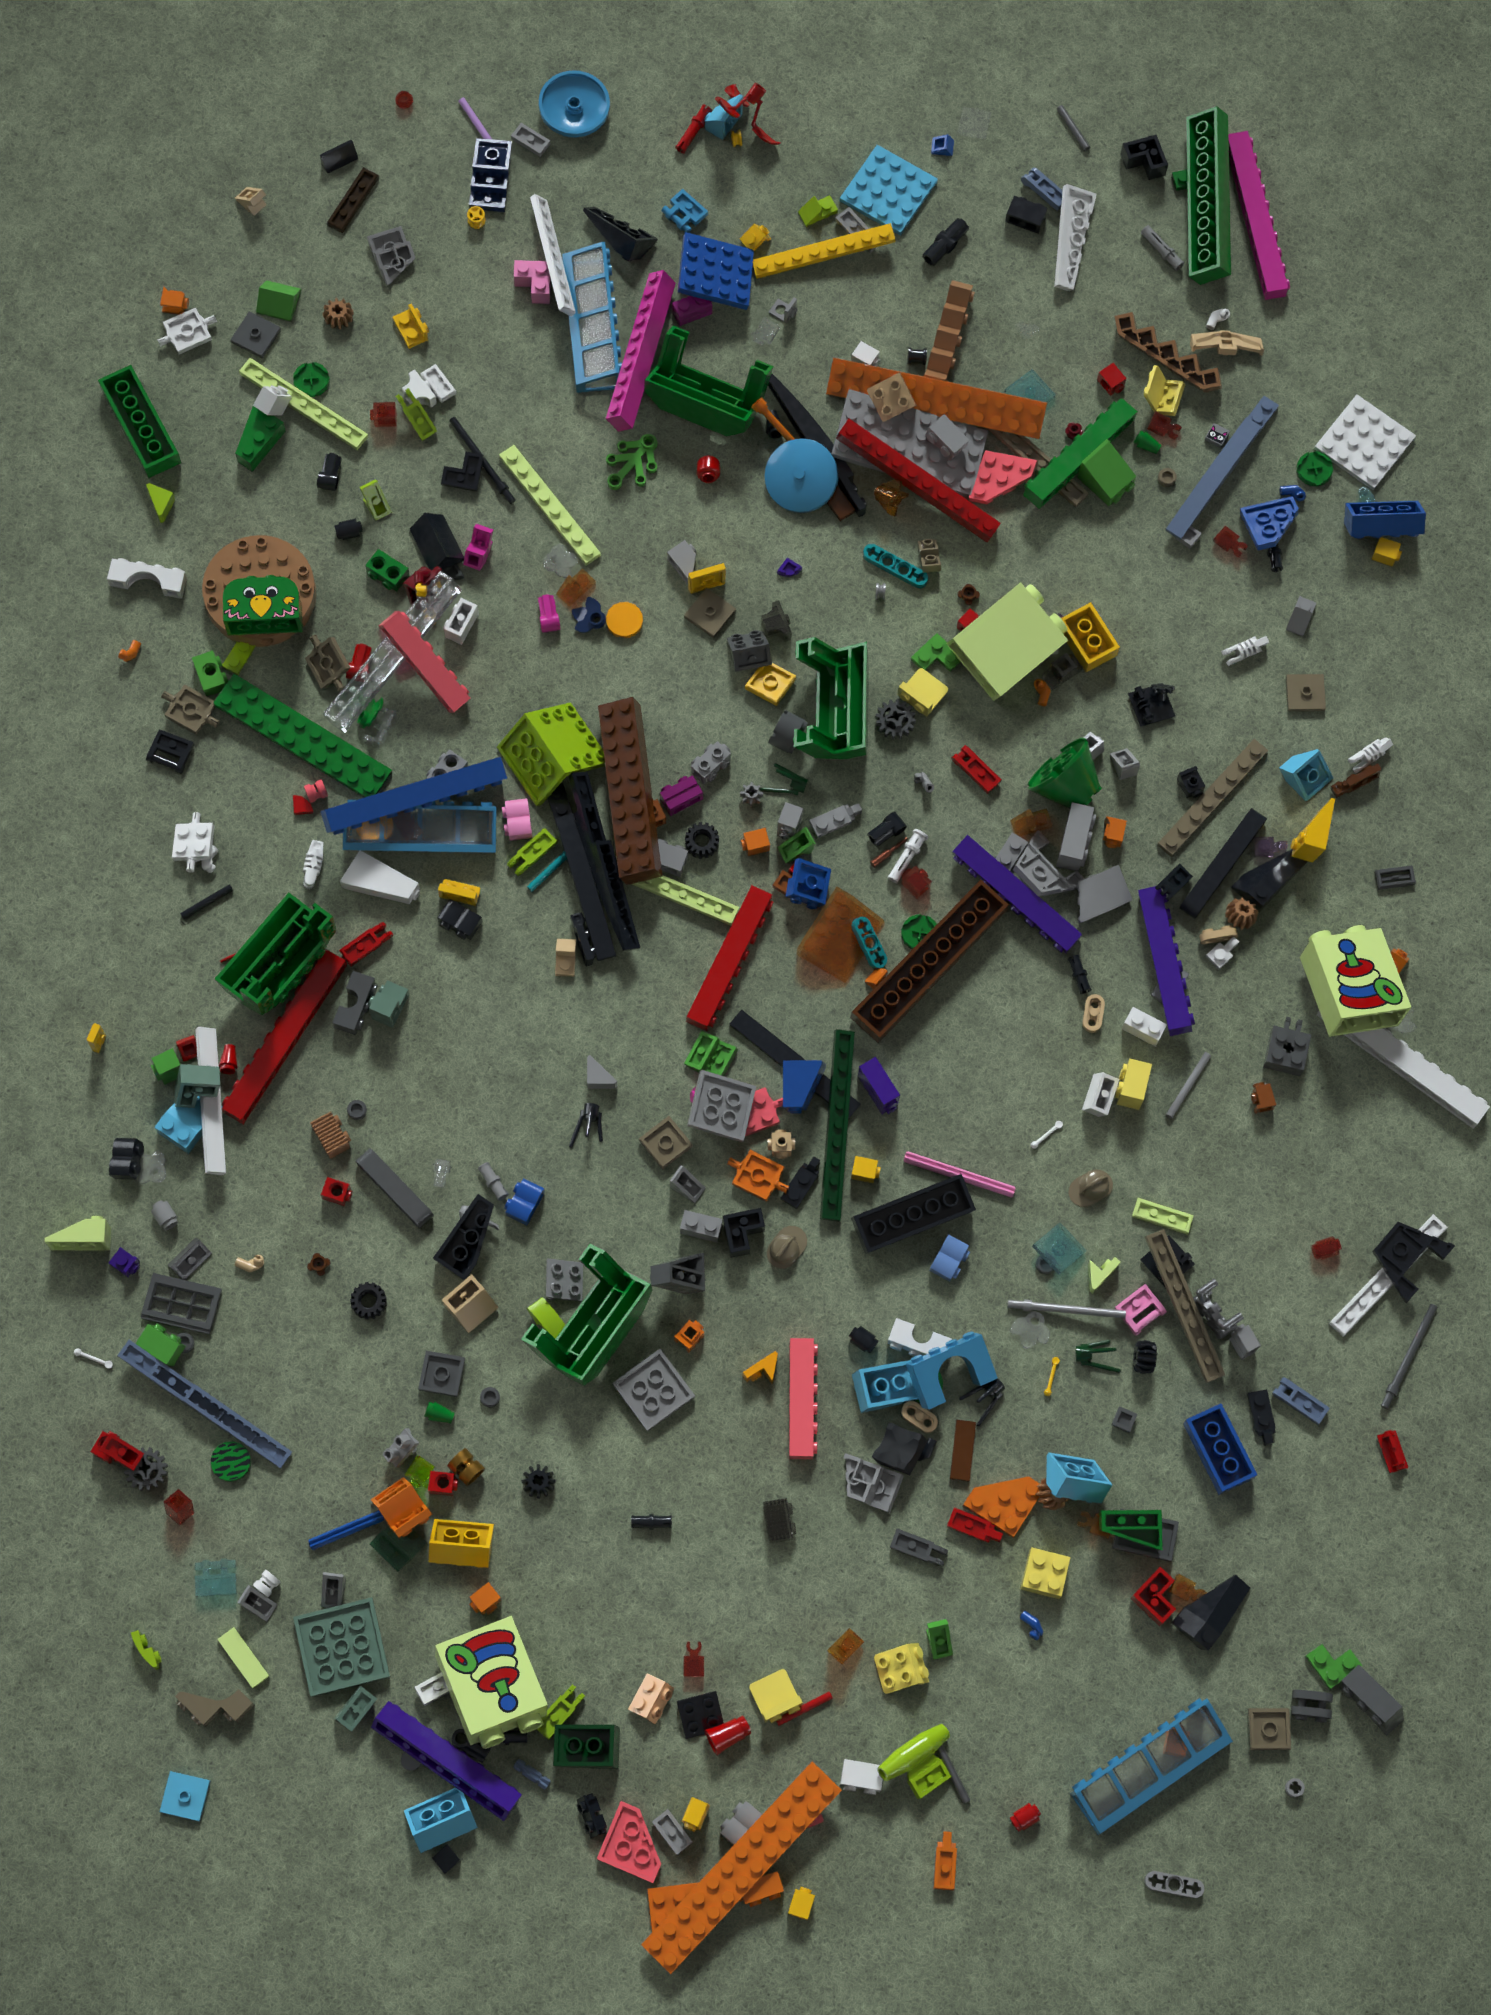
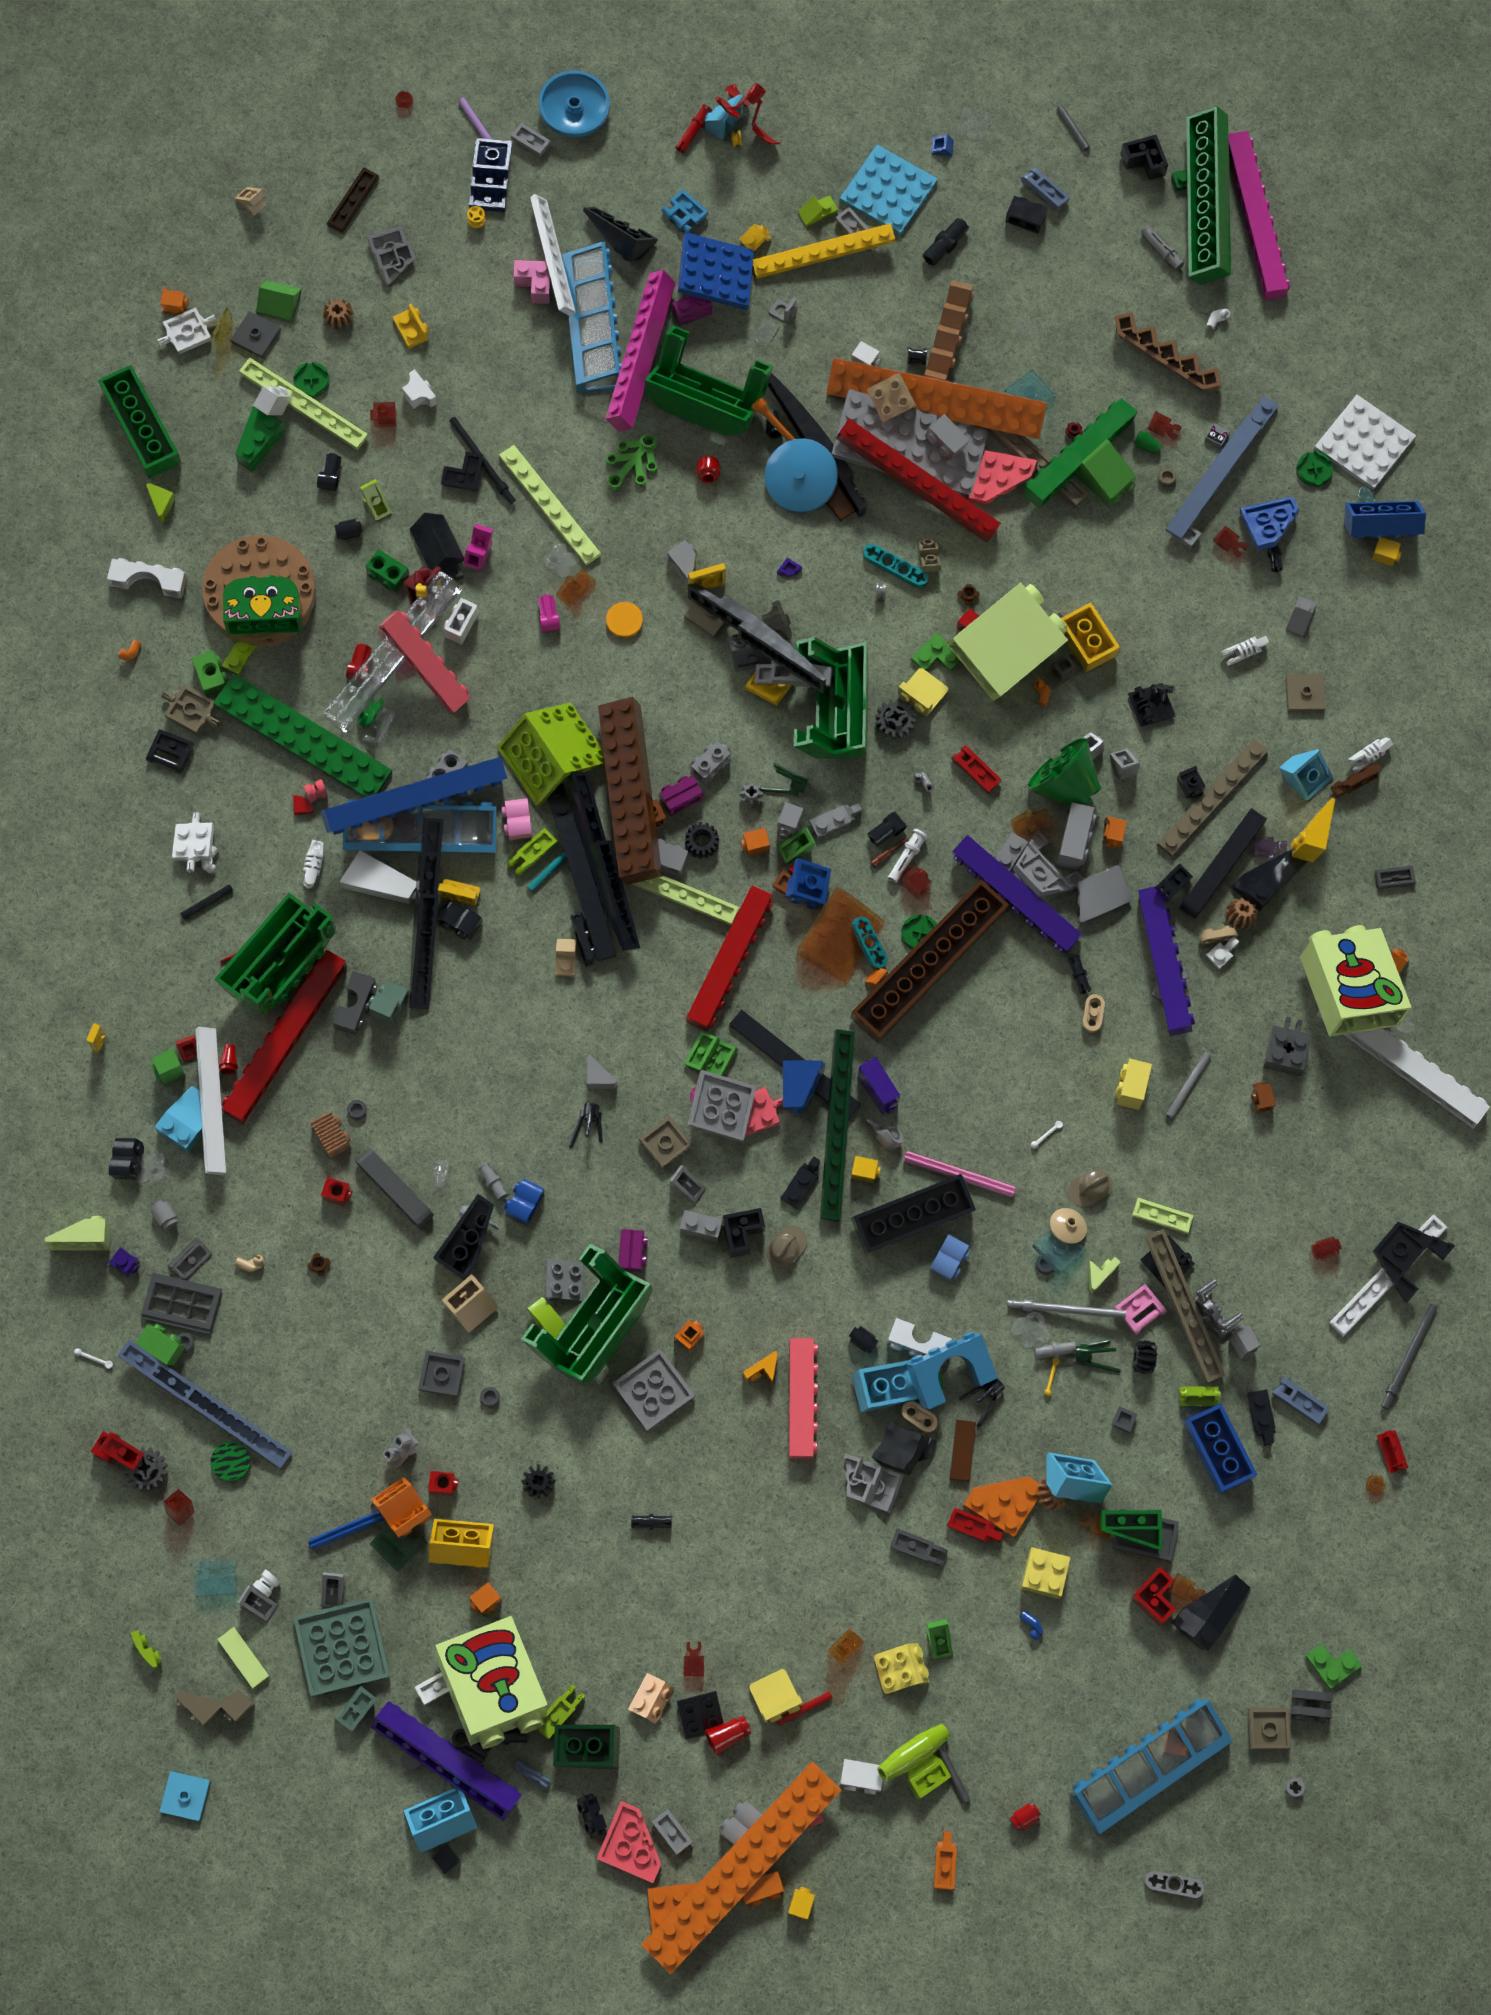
sand green brick [174,1064,220,1108] -> none
dark tan plate [305,635,350,692] -> none
black slope [320,140,358,173] -> none
red hinge [339,922,393,967] -> none
black tyre [350,1282,387,1320] -> none
lime hinge [395,388,437,441] -> none
clear neon green bracket [404,1455,435,1489] -> none
white plate [421,364,456,403] -> none
green cone [424,1402,455,1424] -> none
pearl gold wheel [447,1448,485,1486] -> none
dark blue plate [572,597,606,633] -> none
dark grey wedge [650,1253,705,1294] -> none
yellow brick [682,1797,710,1832] -> none
orange plate [727,1150,790,1202] -> none
clear smoke brick [763,1498,796,1544] -> none
dark grey brick [768,710,808,754] -> none
tan brick [768,1130,795,1159] -> none
clear orange brick [874,479,909,517] -> none
white wing [1054,184,1096,292] -> none
white brick [1082,1072,1120,1117] -> none
red brick [1097,363,1127,396] -> none
white brick [1122,1007,1167,1047] -> none
light yellow bracket [1144,365,1185,416] -> none
tan plate [1190,330,1264,356] -> none
blue arm [1279,485,1306,501] -> none
dark grey wedge [1341,1665,1404,1736] -> none
none -> clear yellow piece [213,308,233,349]
none -> black slope [409,817,444,1010]
none -> magenta brick [618,1229,648,1273]
none -> black slope [688,582,826,694]
none -> light grey slope [755,662,832,687]
none -> light grey piece [866,1119,903,1150]
none -> light grey pin [1035,1341,1076,1360]
none -> tan dish [1049,1208,1087,1244]
none -> lime hinge [1179,1386,1221,1406]
none -> clear orange plate [1366,1475,1385,1494]

